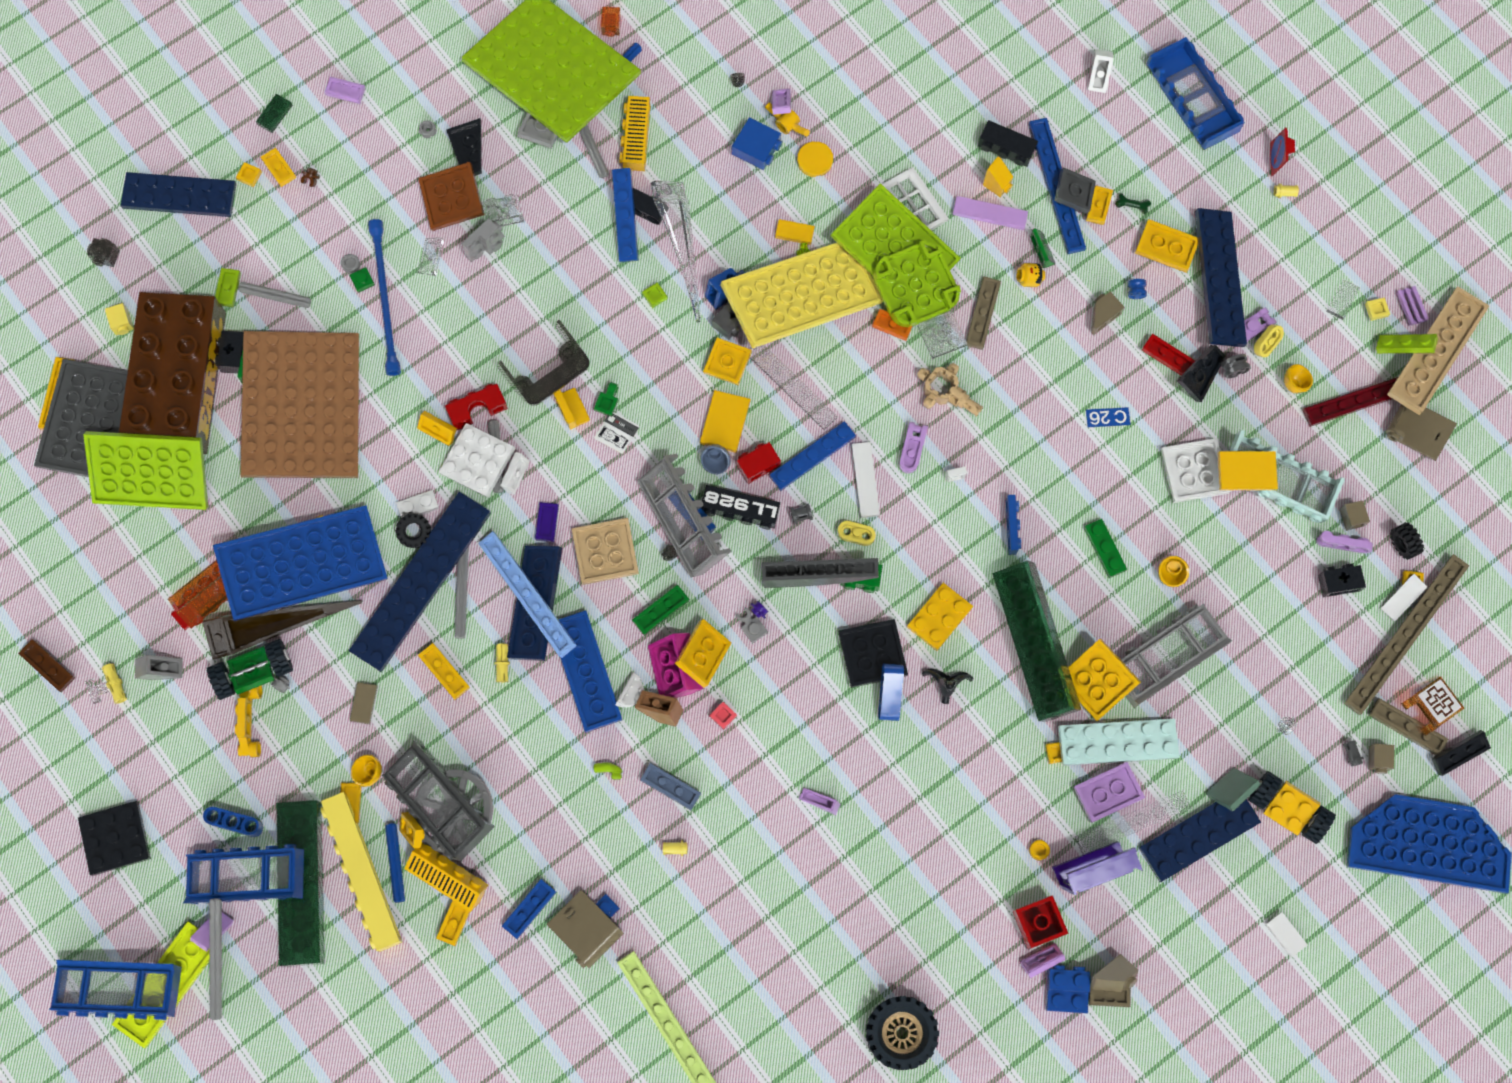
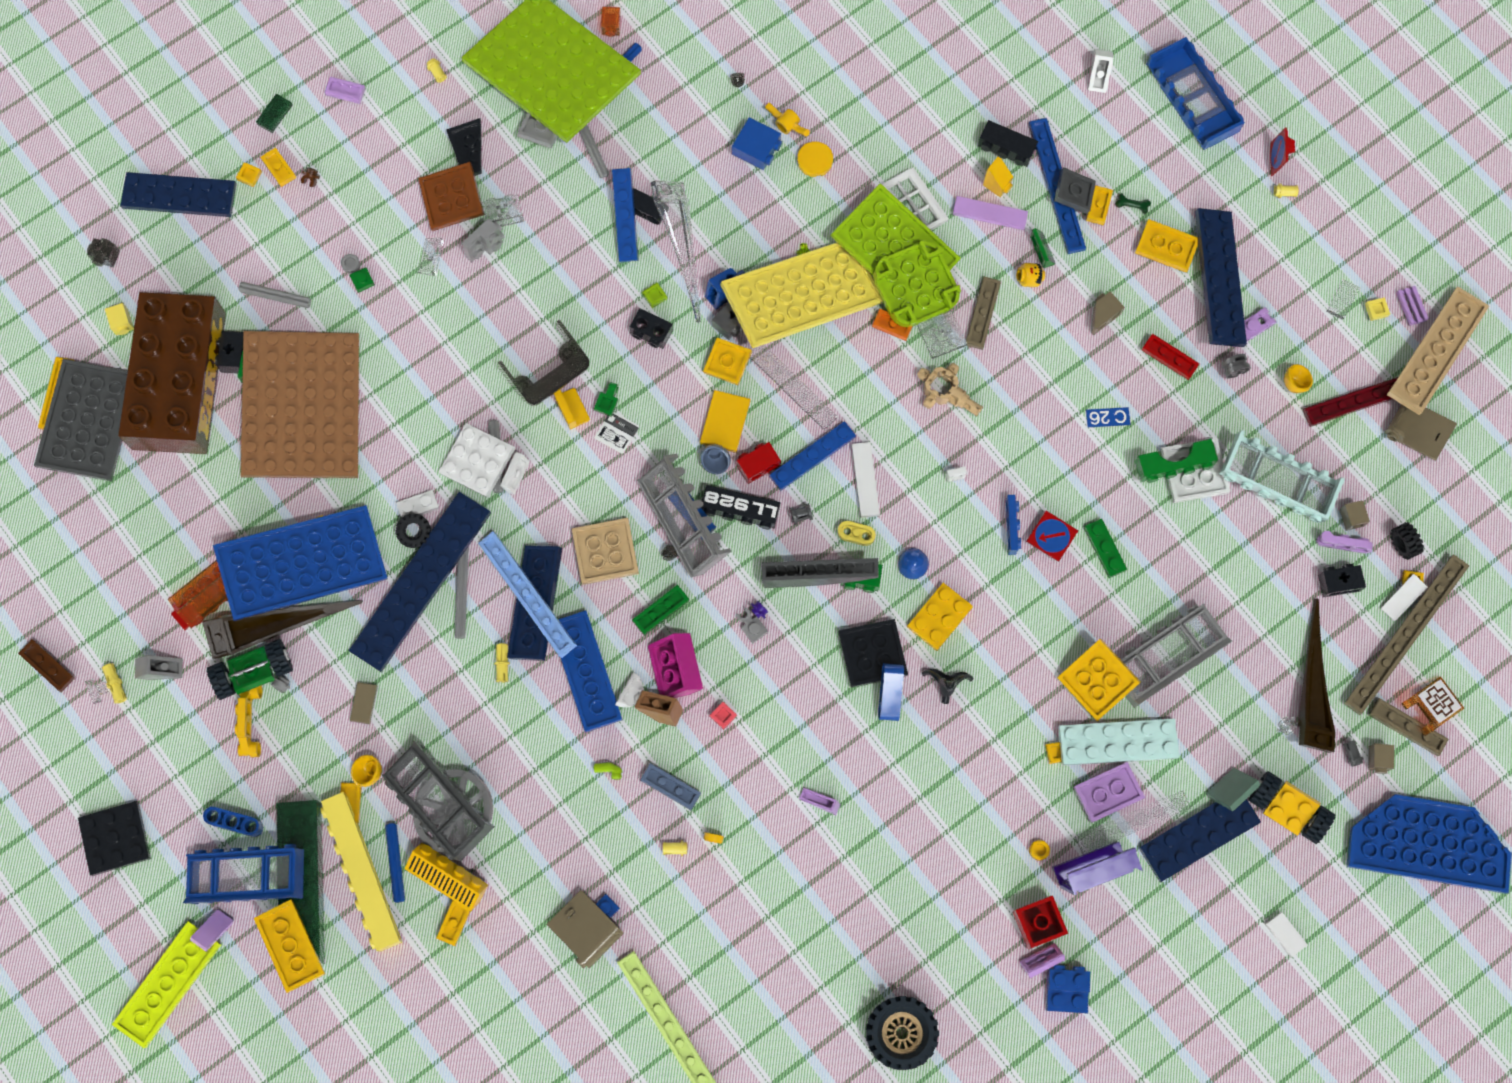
window [49,960,182,1021] -> none
lime plate [83,431,208,510] -> none
light grey axle [209,898,222,1020] -> none
lime plate [215,268,241,308] -> none
blue hose [368,219,401,376] -> none
yellow plate [399,812,425,848] -> none
yellow plate [417,411,457,446] -> none
yellow plate [418,643,470,700] -> none
light grey plate [419,120,437,138] -> none
red arch [445,384,508,431] -> none
blue plate [502,879,557,940] -> none
dark purple tile [535,502,559,542] -> none
yellow brick [620,96,651,171] -> none
yellow plate [675,619,731,688] -> none
lavender plate [772,89,791,115] -> none
yellow tile [775,219,815,245] -> none
lavender plate [899,421,928,473] -> none
clear green brick [992,560,1082,722] -> none
dark tan plate [1089,987,1131,1007] -> none
dark tan slope [1090,954,1139,992] -> none
blue wheel [1128,279,1147,299] -> none
yellow piece [1158,555,1189,587] -> none
black wing [1177,345,1226,402] -> none
yellow tile [1217,451,1278,490] -> none
light yellow plate [1254,324,1284,357] -> none
lime plate [1376,334,1438,354] -> none
black tile [1432,730,1491,776] -> none
none -> yellow plate [254,899,326,993]
none -> light yellow pin [427,59,447,83]
none -> black brick [629,308,673,349]
none -> yellow tile [703,832,724,844]
none -> blue piece [898,548,929,580]
none -> piece [1026,510,1079,562]
none -> green arch [1135,439,1218,483]
none -> dark brown plate [1297,598,1336,753]

